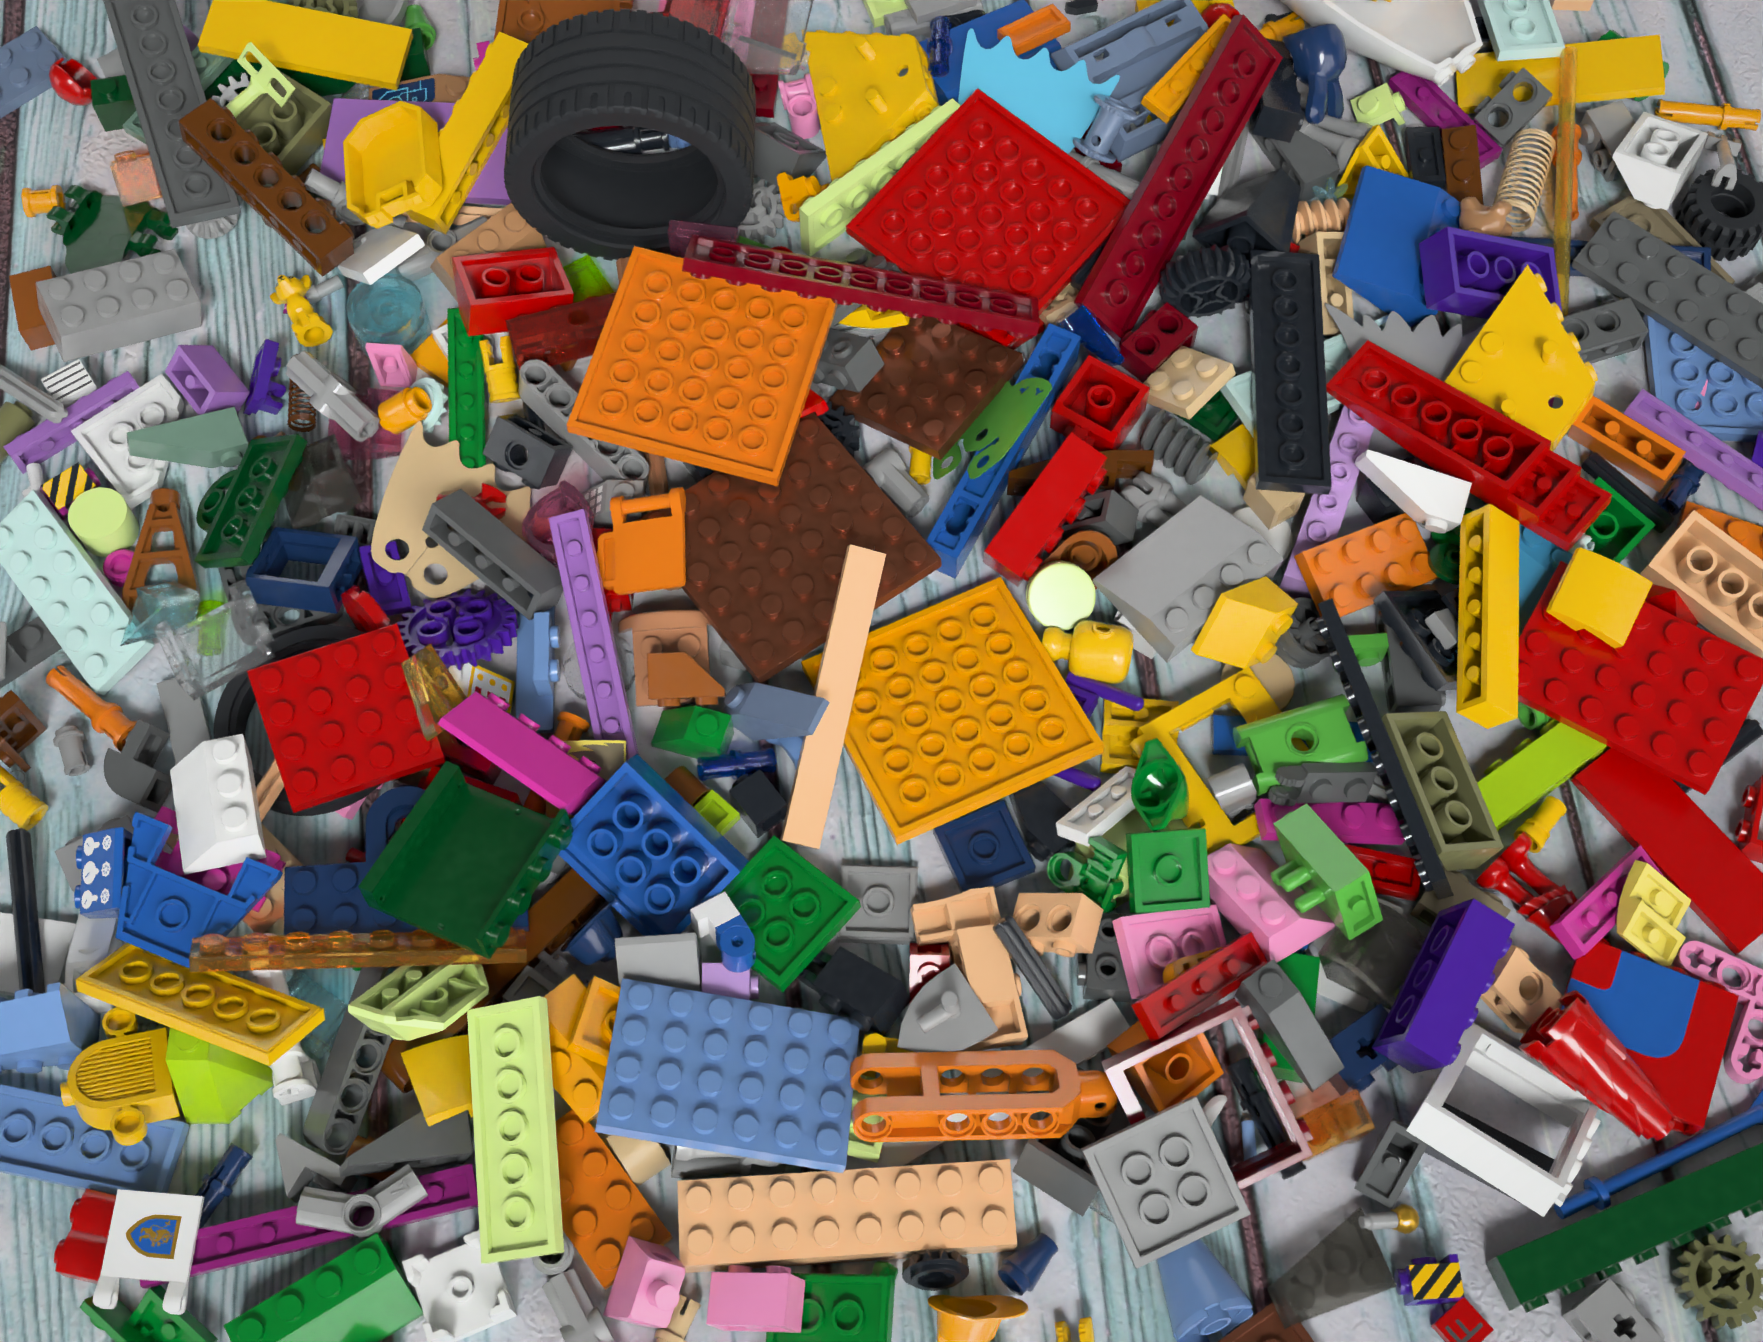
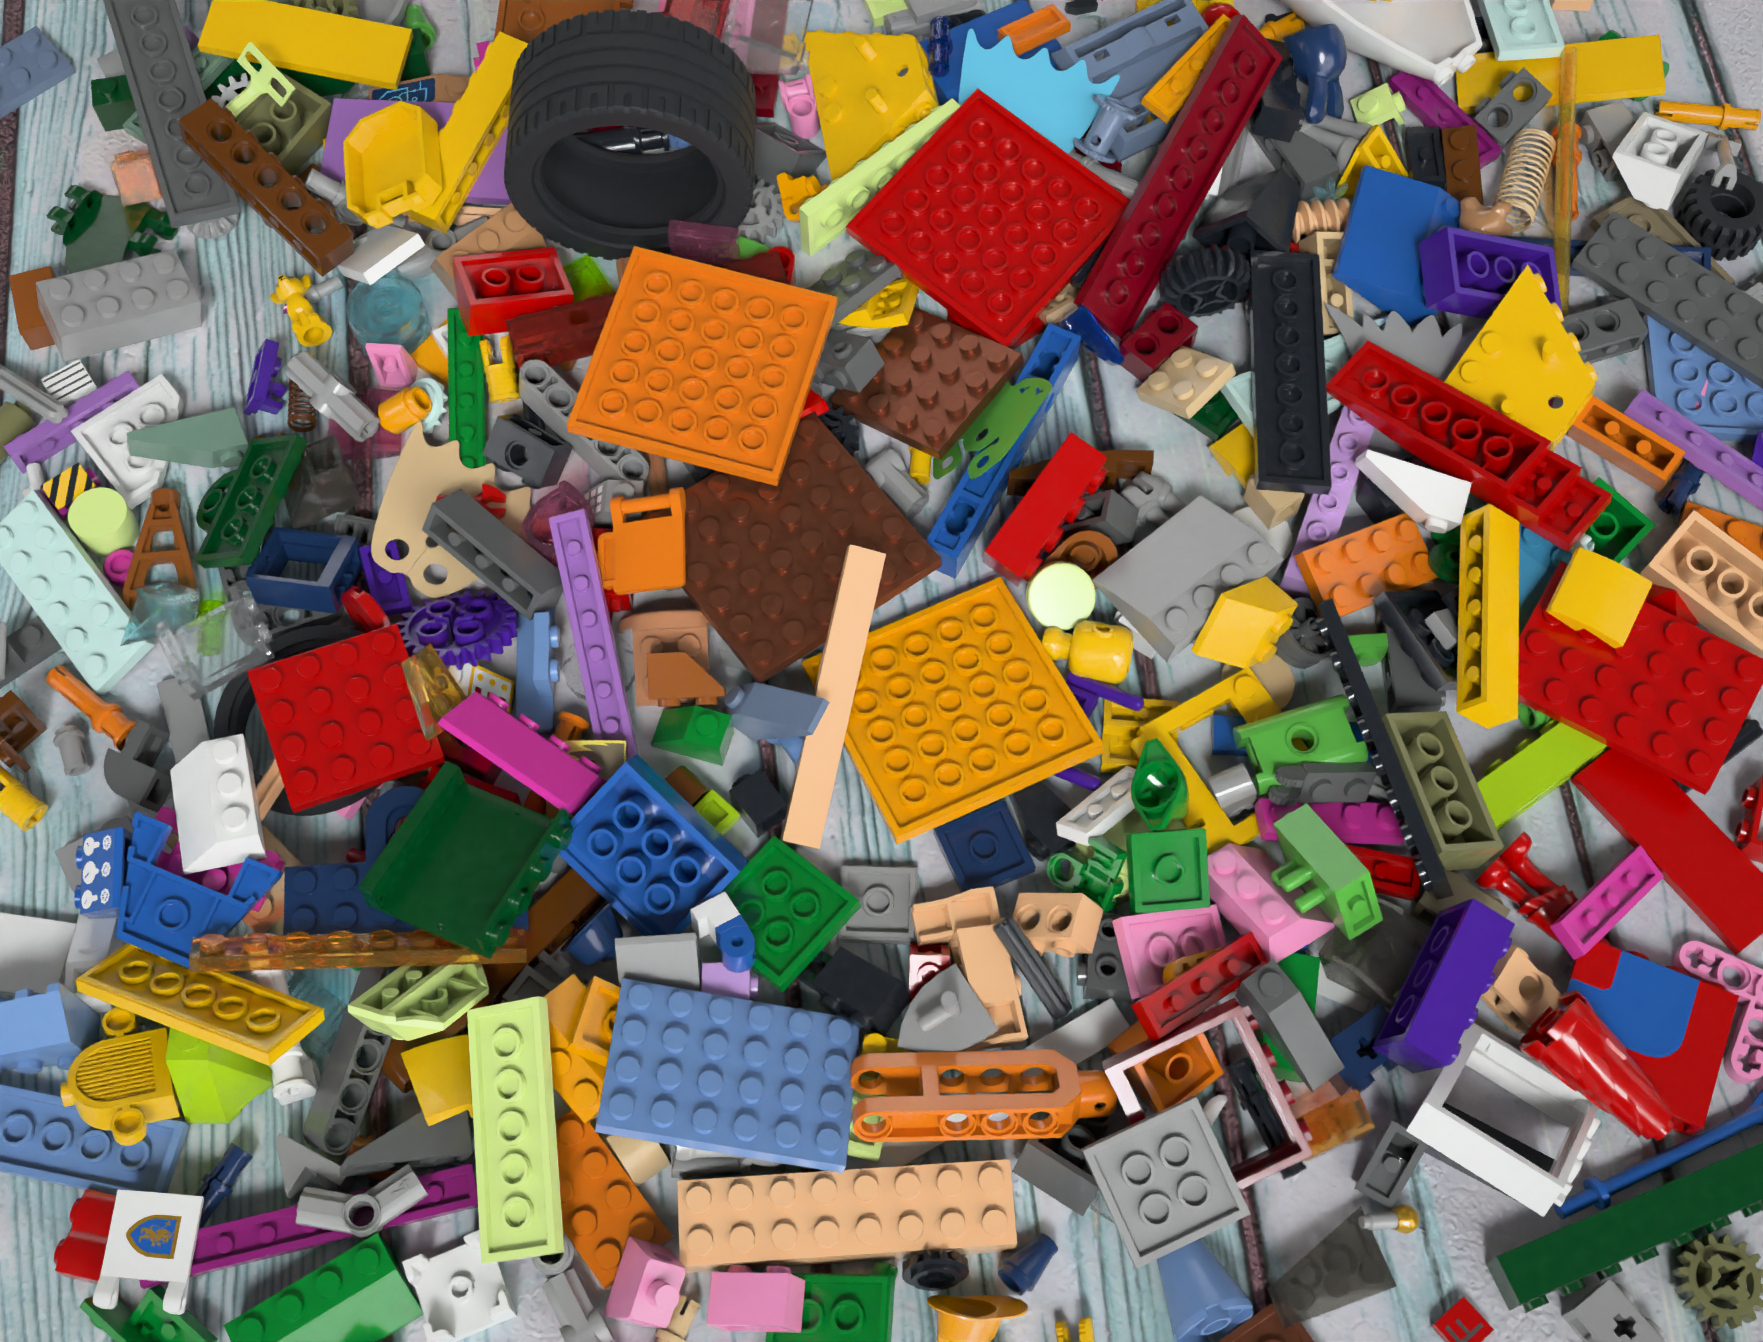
black axle [6,828,45,993] -> none
light orange bush [21,185,66,218] -> none
red hair [49,58,97,106] -> none
medium lavender brick [165,345,250,415] -> none
dark red plate [682,234,1040,338] -> none
clear blue pin [697,748,777,781] -> none
red hinge [1050,355,1150,451] -> none
dark grey piece [1140,410,1219,485] -> none
light blue piece [1241,1120,1257,1161] -> none
brick [1394,1254,1464,1306] -> none
yellow pin [1513,796,1567,853] -> none
black axle [1581,452,1674,533] -> none
light yellow slope [1617,860,1692,967] -> none

